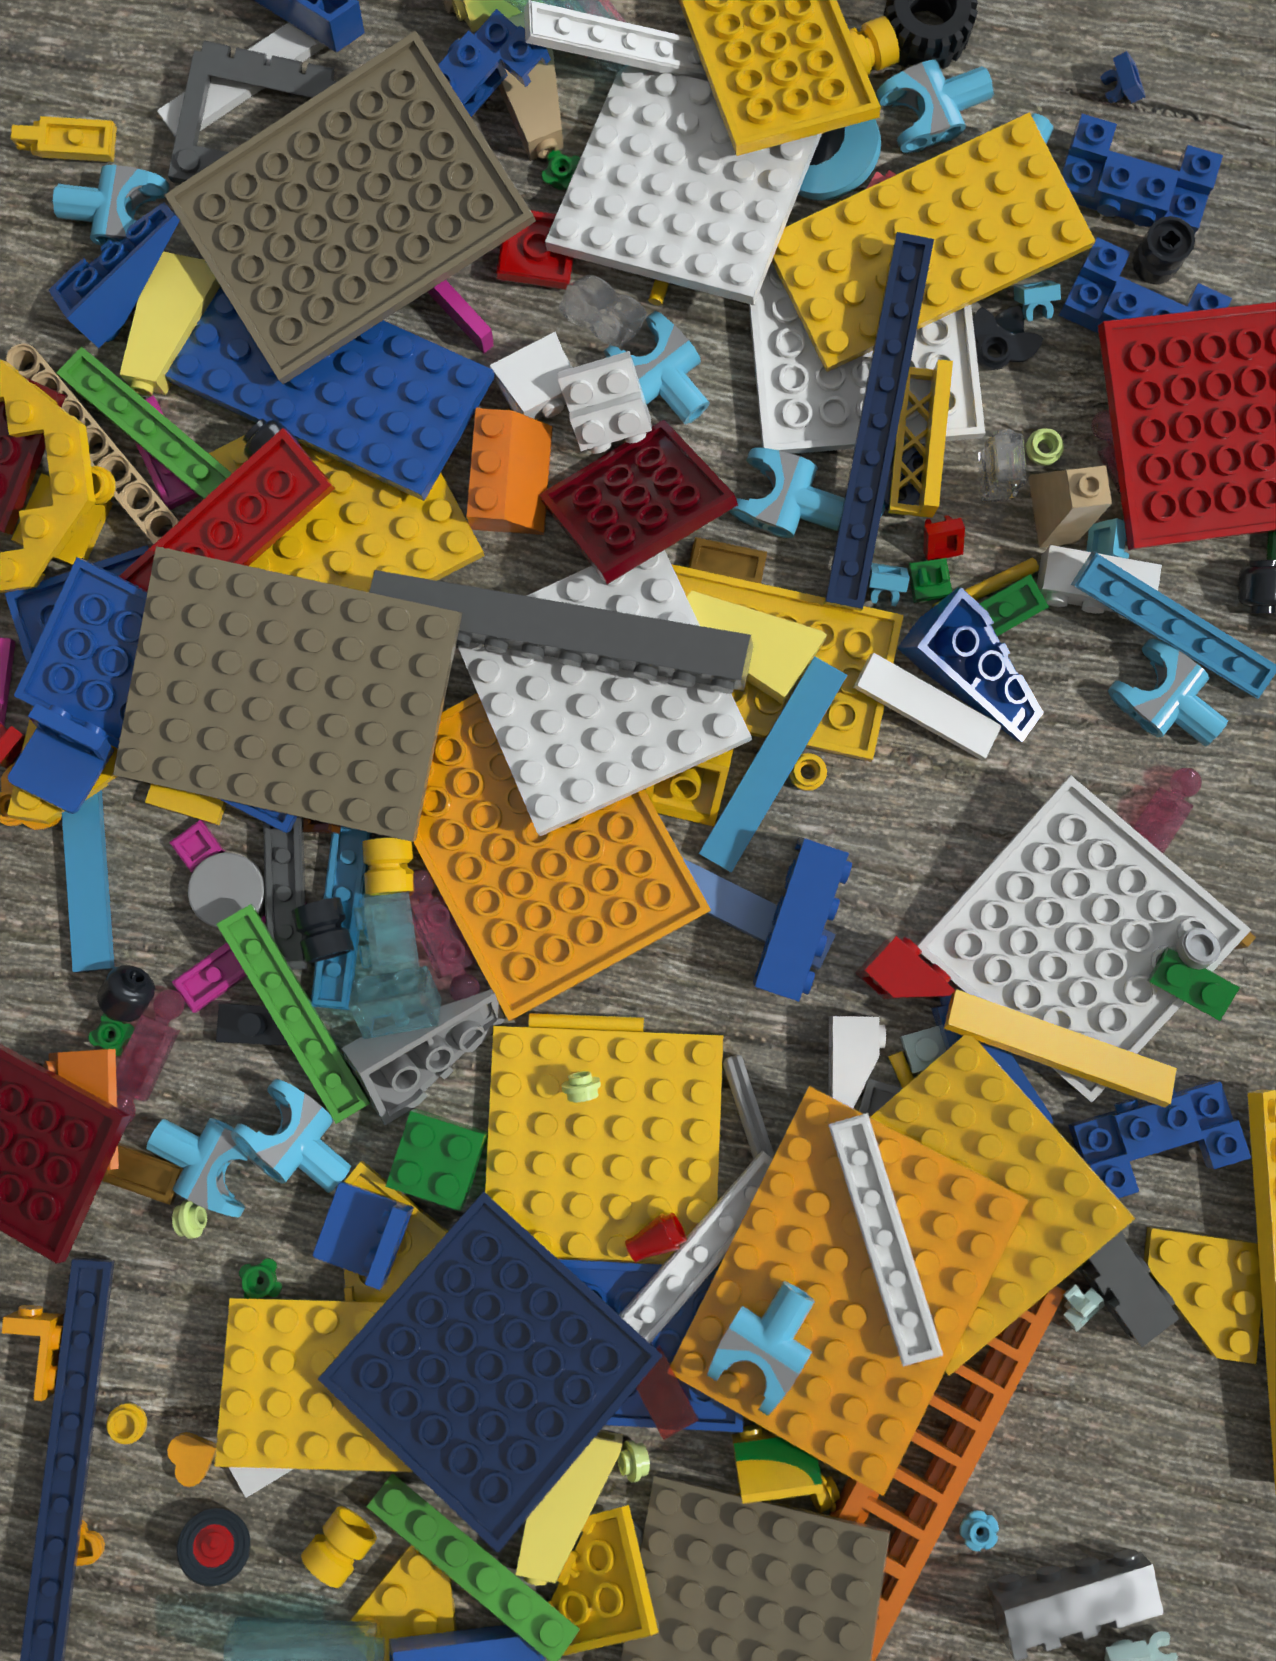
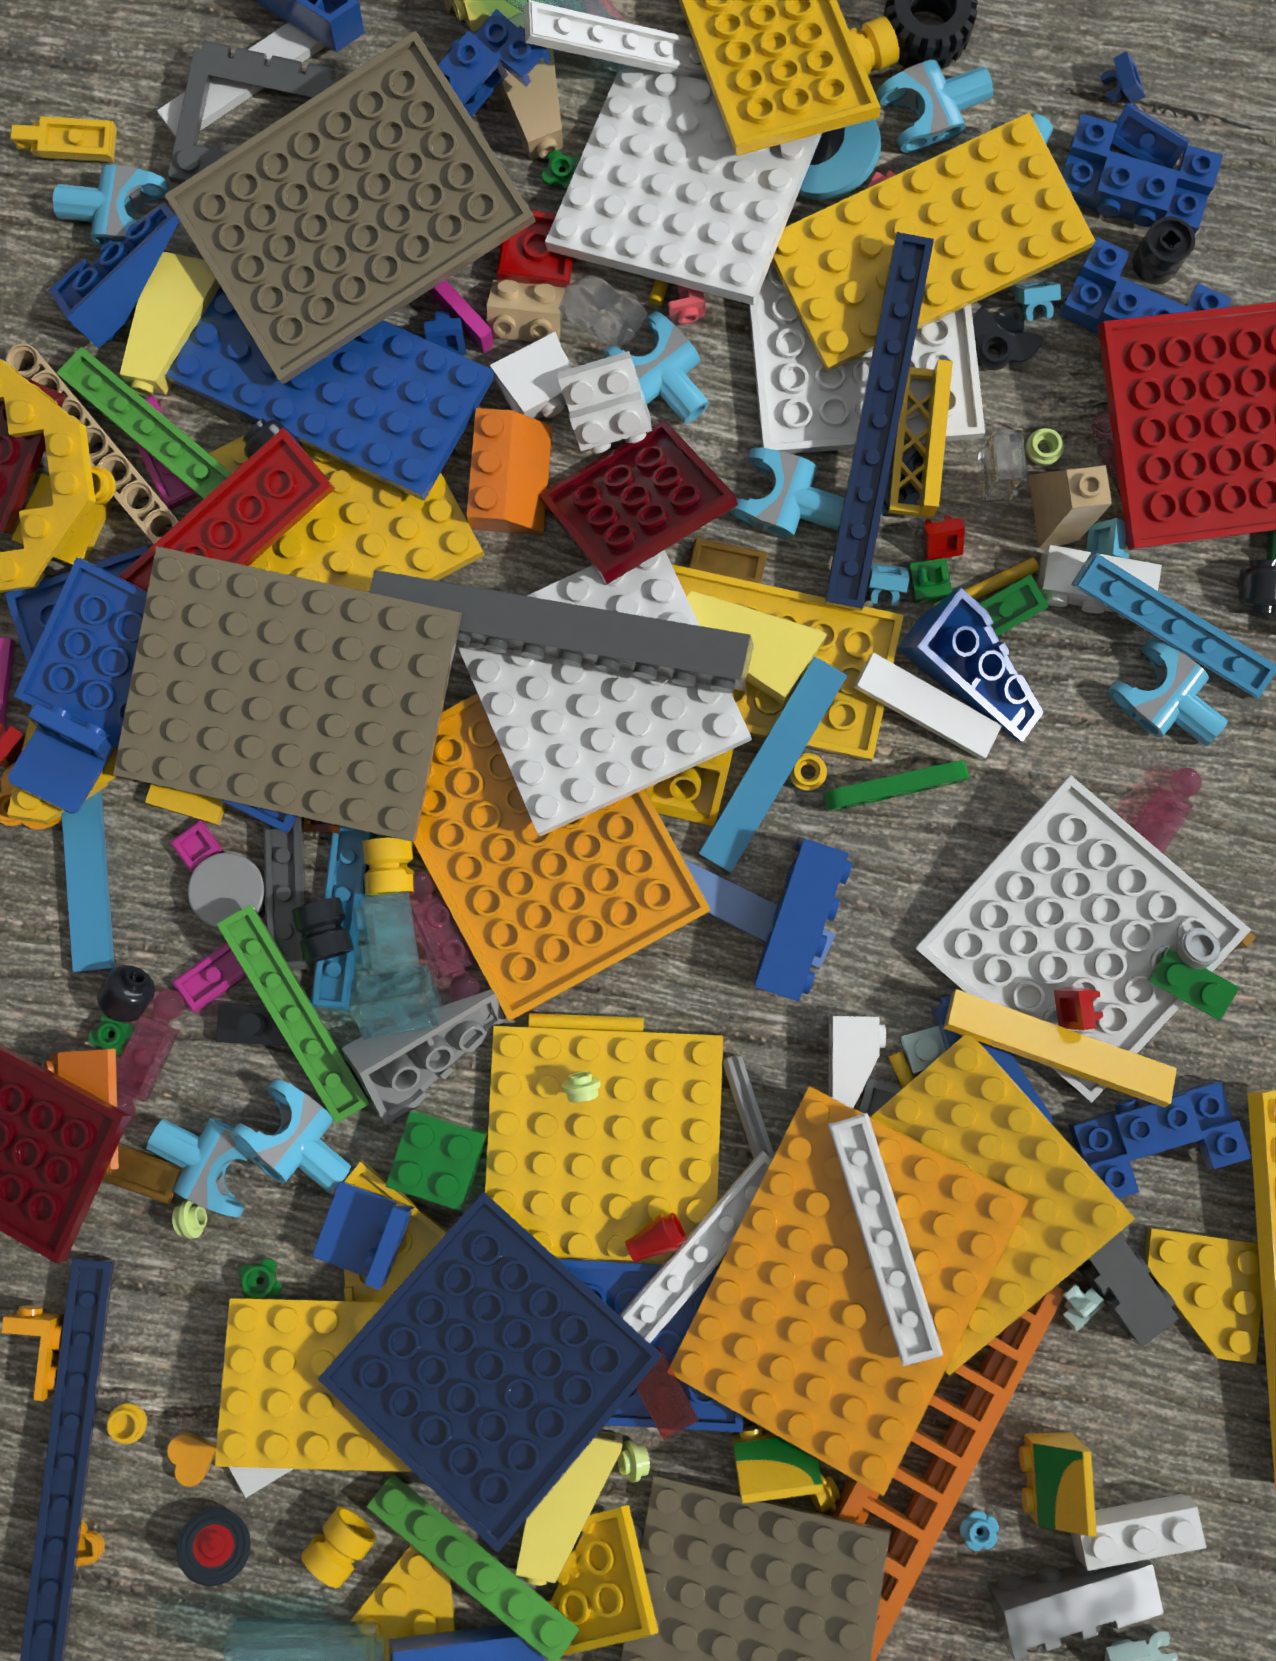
medium azure connector [707,1281,815,1416] -> none
red slope [855,936,955,999] -> none
none -> blue tile [424,310,467,355]
none -> tan bracket [487,280,566,342]
none -> coral bracket [668,285,705,324]
none -> green beam [822,760,970,812]
none -> yellow slope [1019,1432,1097,1537]
none -> red tile [1053,987,1103,1030]
none -> white brick [1071,1494,1206,1571]
none -> blue plate [1112,103,1191,169]

